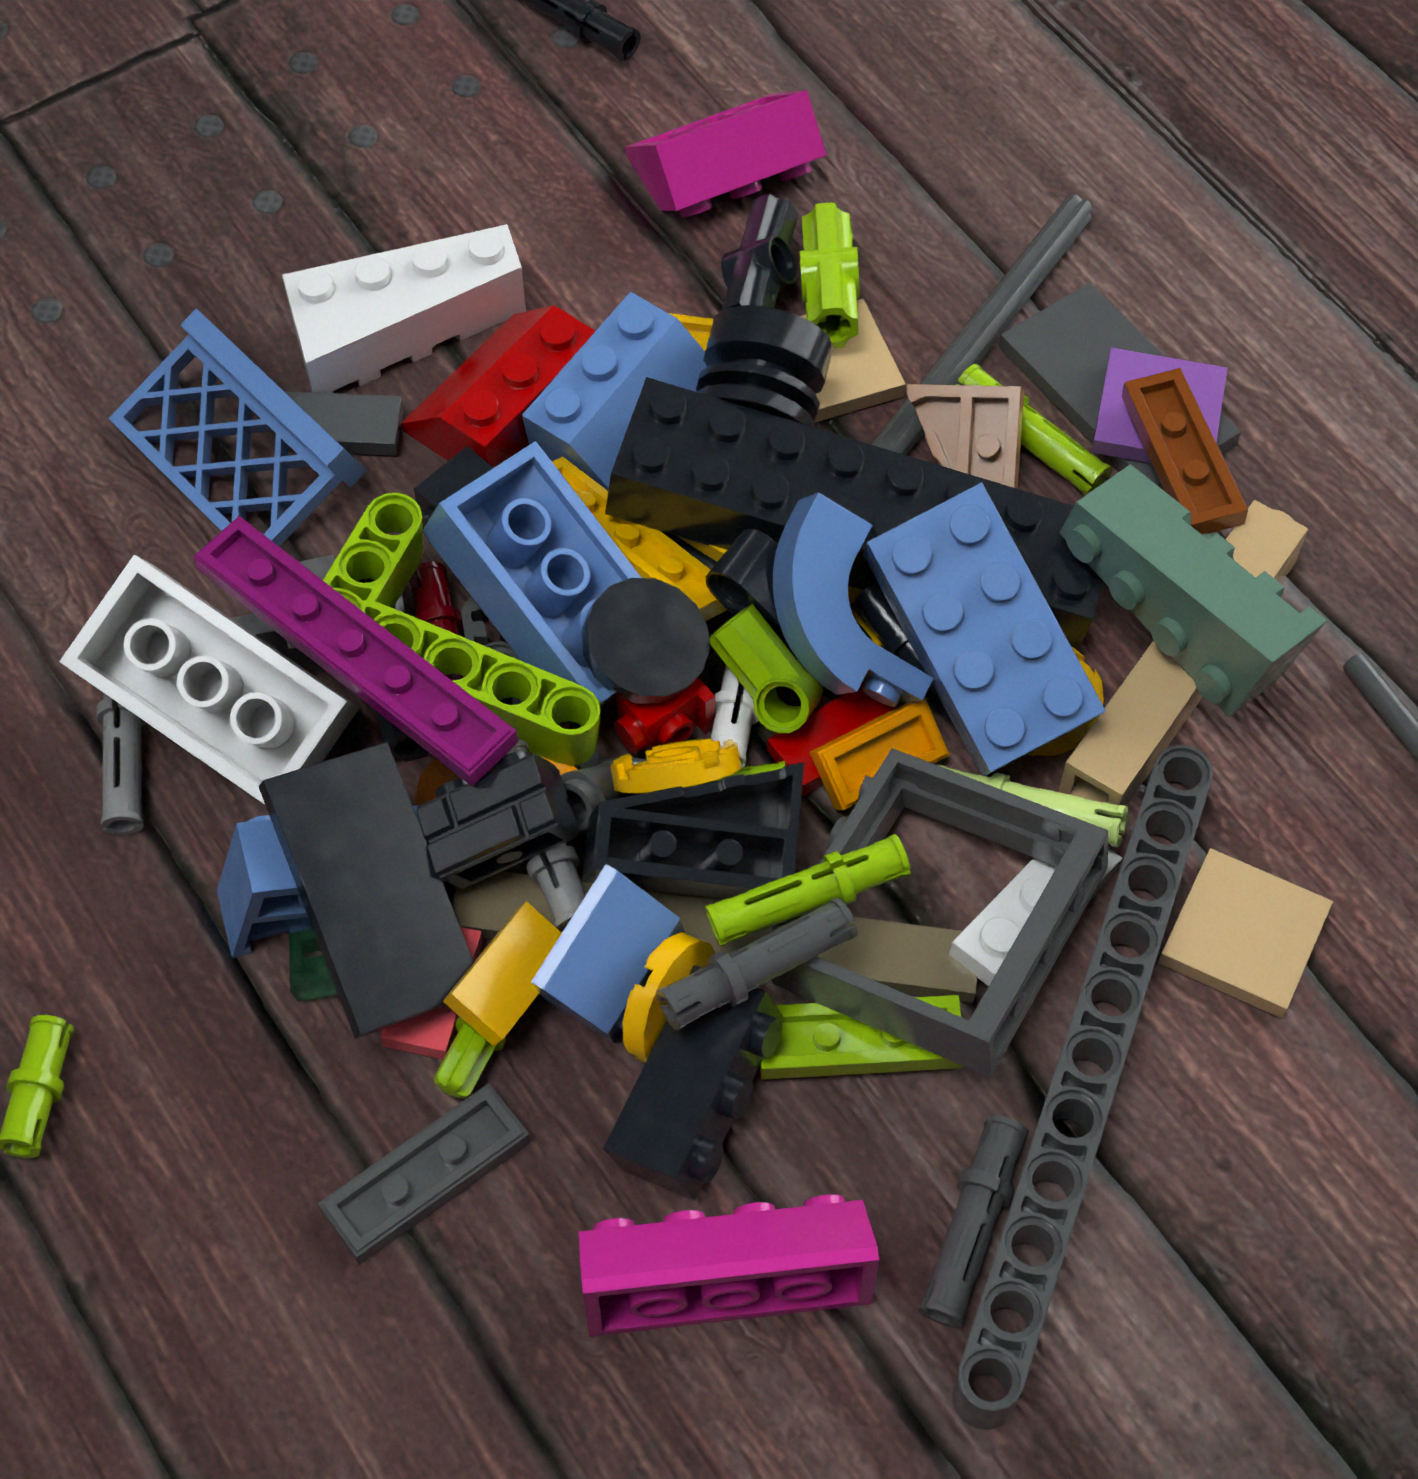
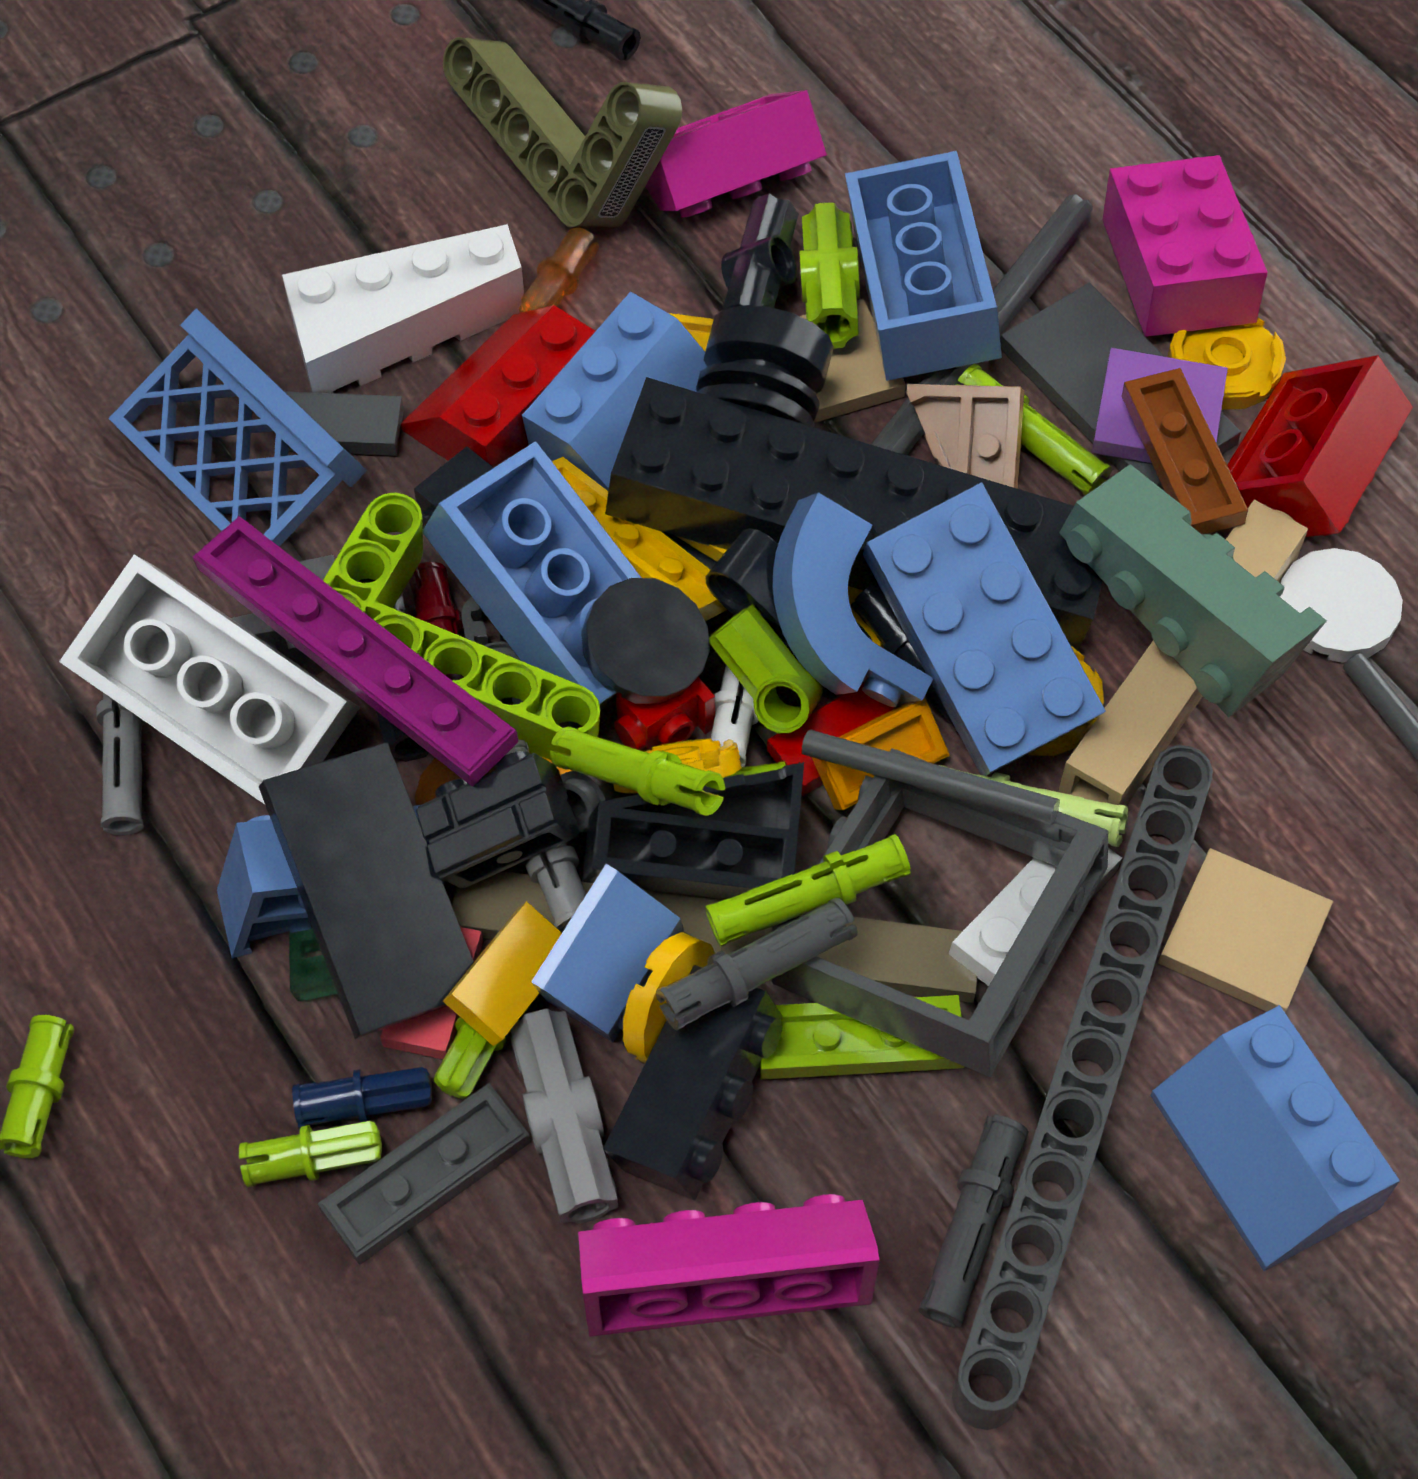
none -> lime axle [239,1121,382,1188]
none -> dark blue axle [292,1067,433,1129]
none -> olive beam [443,37,682,229]
none -> light grey piece [510,1009,618,1224]
none -> clear orange axle [519,227,599,313]
none -> lime pin [550,726,725,816]
none -> dark grey bar [802,730,1060,825]
none -> medium blue brick [845,151,1002,381]
none -> dark pink brick [1102,155,1268,337]
none -> medium blue slope [1150,1005,1400,1271]
none -> yellow tile [1167,318,1286,410]
none -> red slope [1227,355,1413,537]
none -> white tile [1280,548,1403,663]

